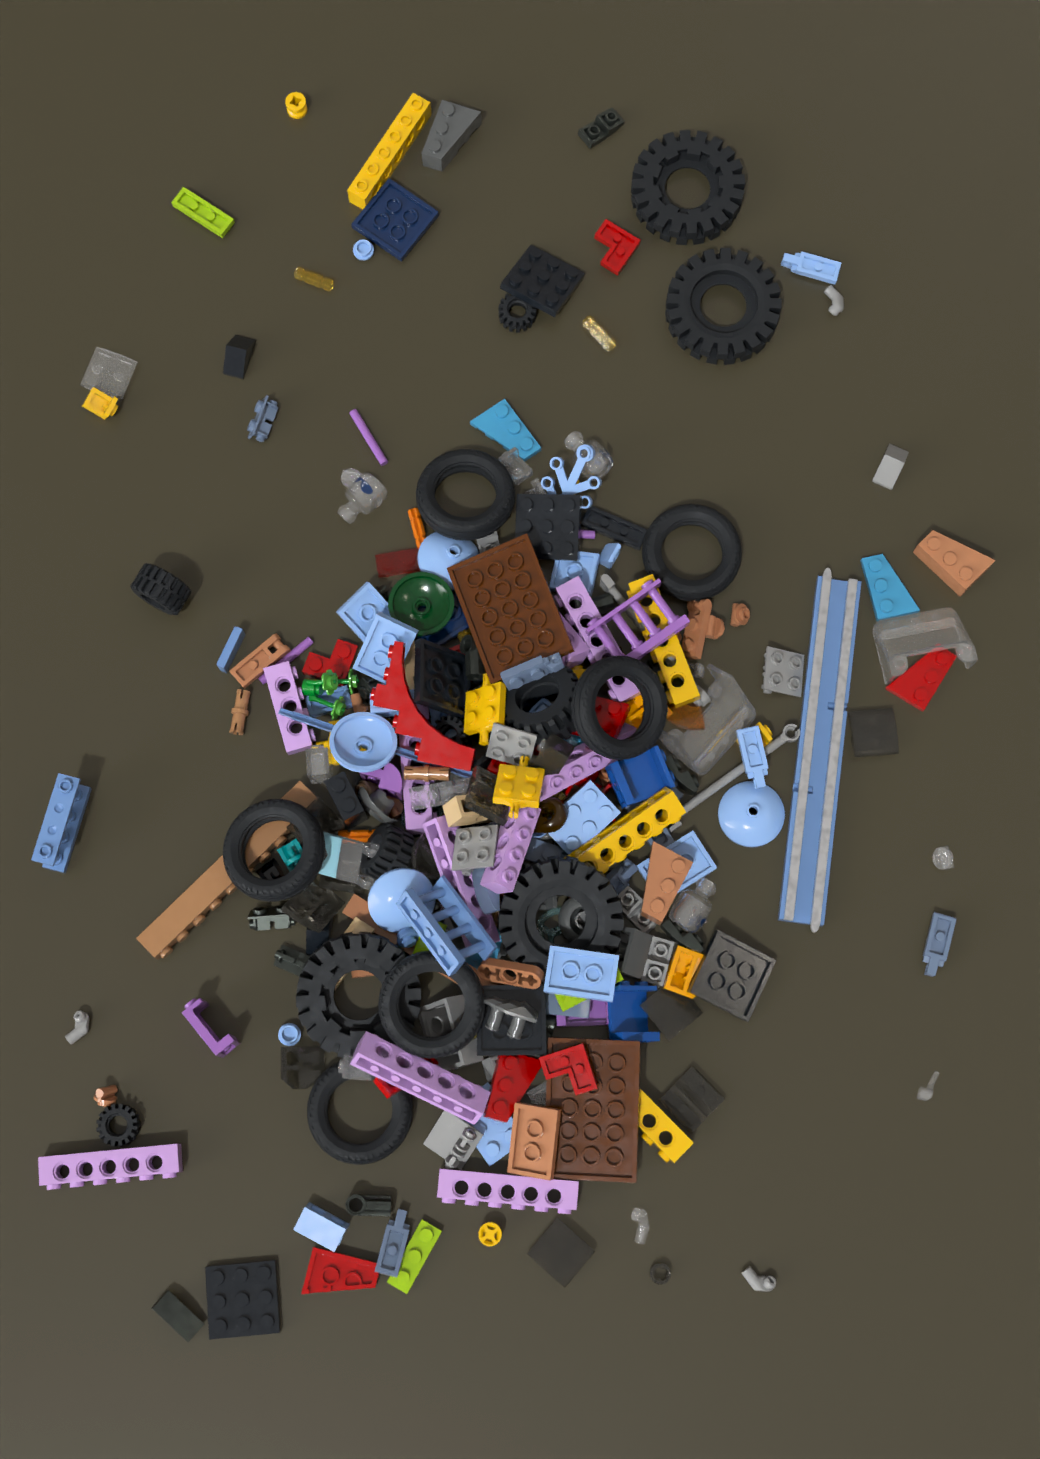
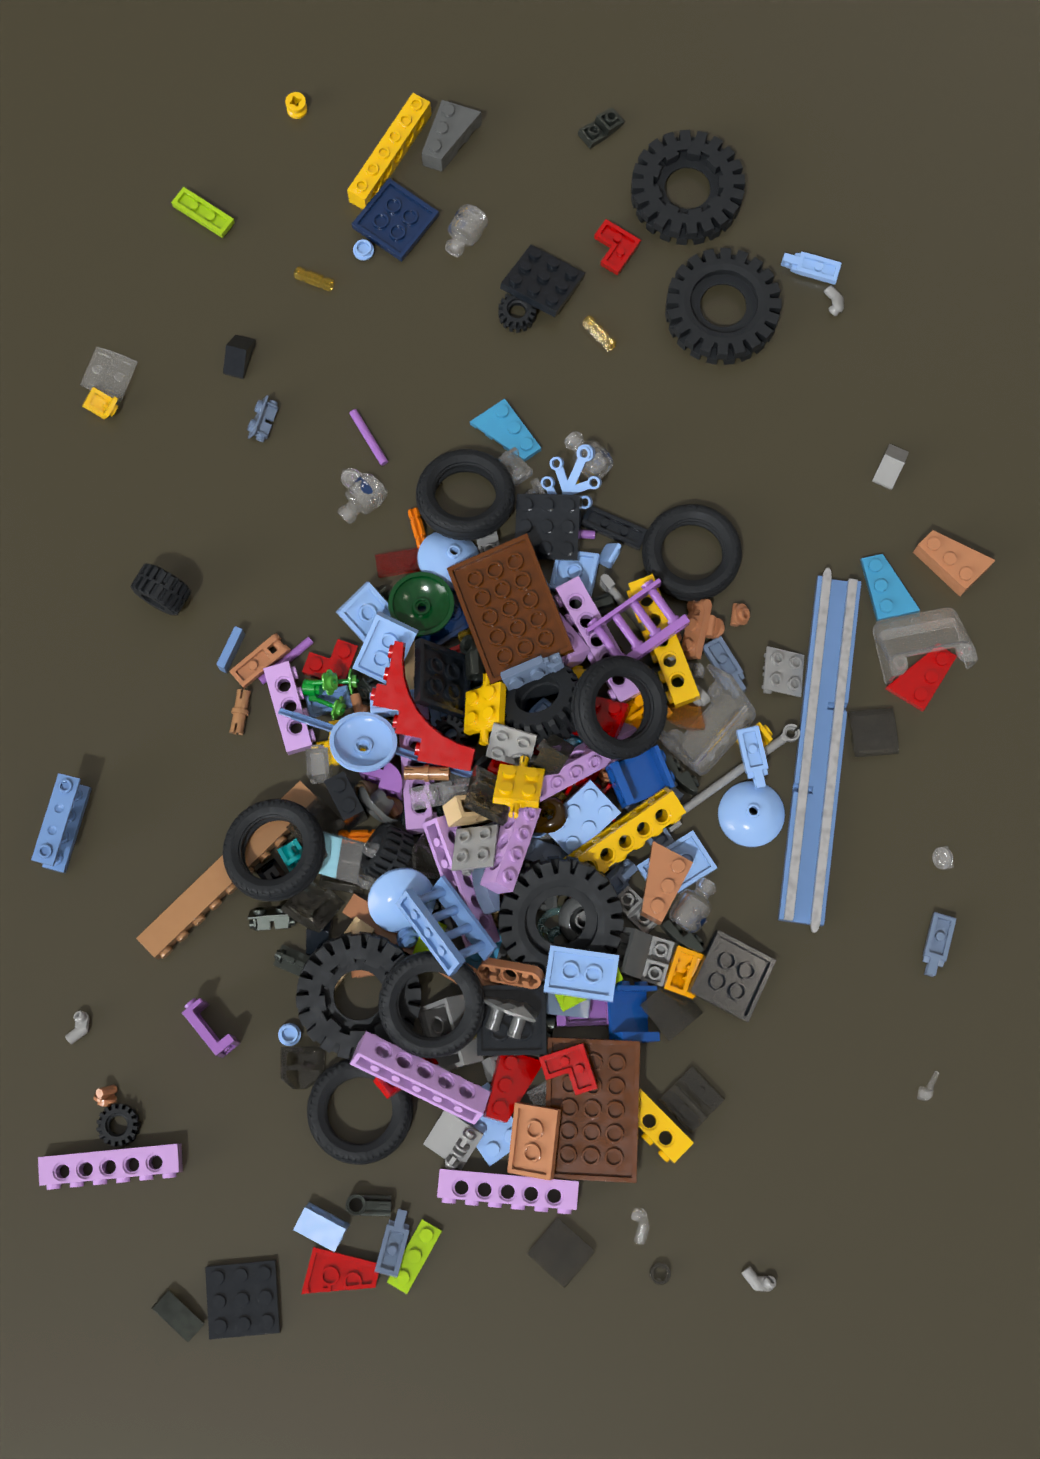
clear bracket [338,1054,372,1081] -> none
yellow wheel [479,1222,502,1246] -> none
none -> clear piece [445,204,488,257]
none -> sand blue hinge [703,636,747,696]

